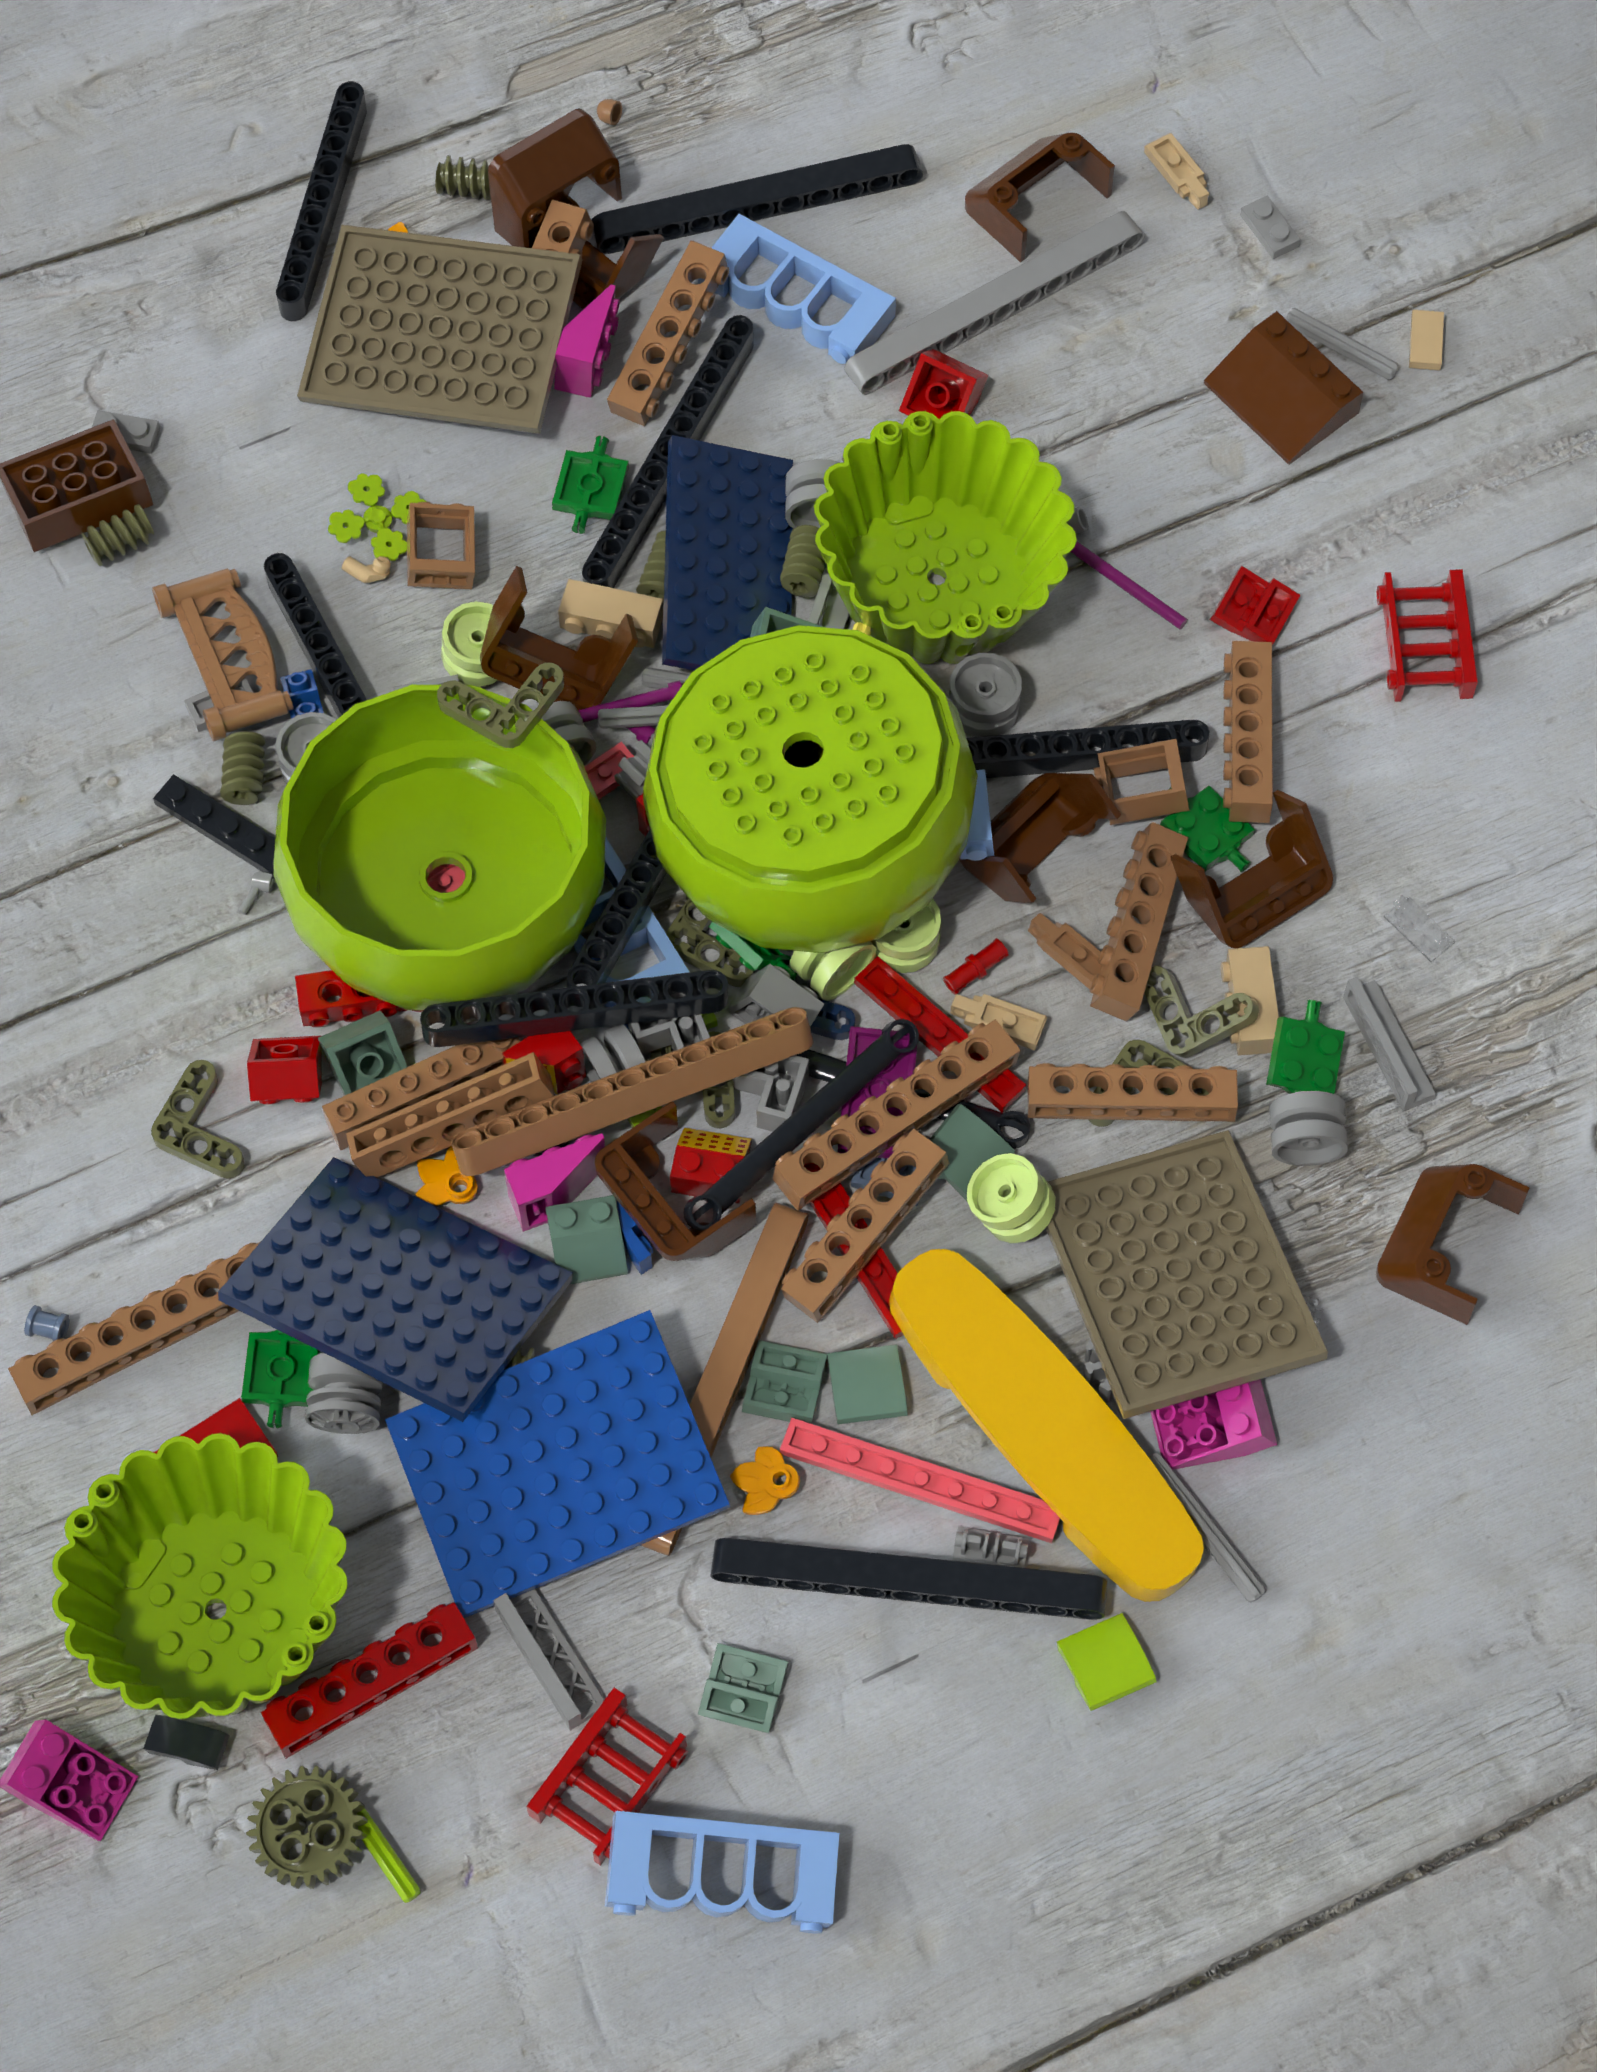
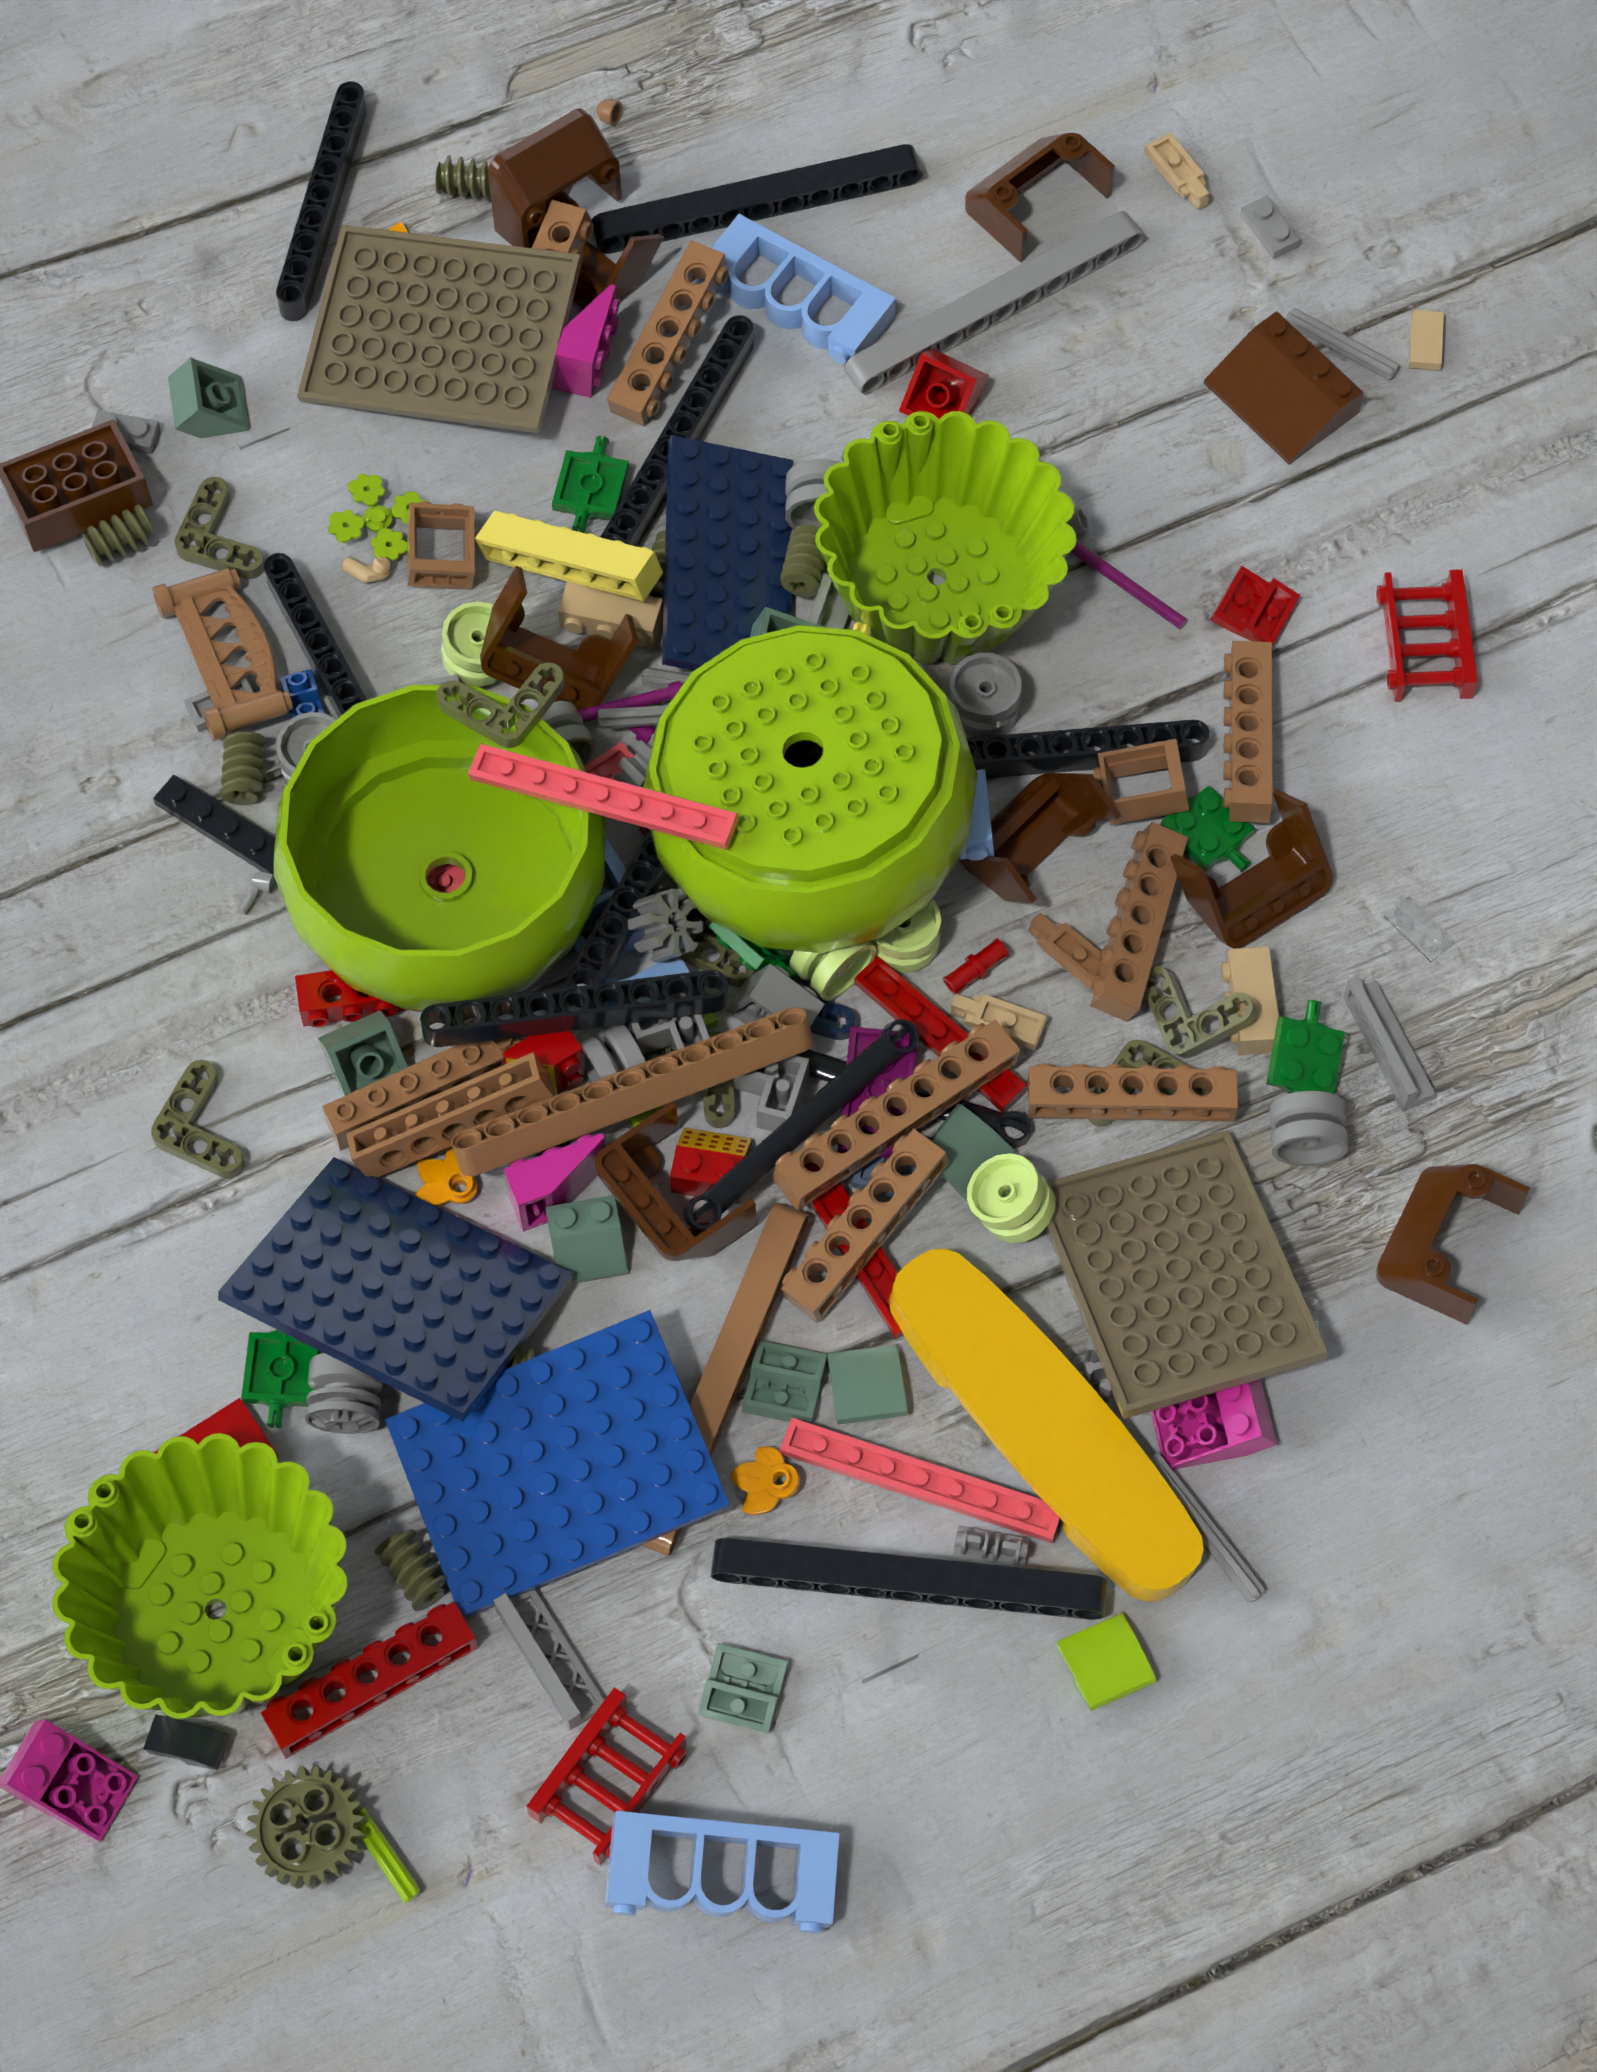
medium nougat brick [8,1242,260,1415] -> none
sand blue bush [24,1305,70,1341] -> none
red slope [247,1035,322,1104] -> none
blue slope [617,1201,653,1275] -> none
none -> sand green slope [168,358,249,438]
none -> olive beam [174,477,264,579]
none -> olive piece [374,1529,447,1611]
none -> coral plate [468,744,739,850]
none -> light yellow brick [475,510,663,602]
none -> light grey gear [628,888,703,962]

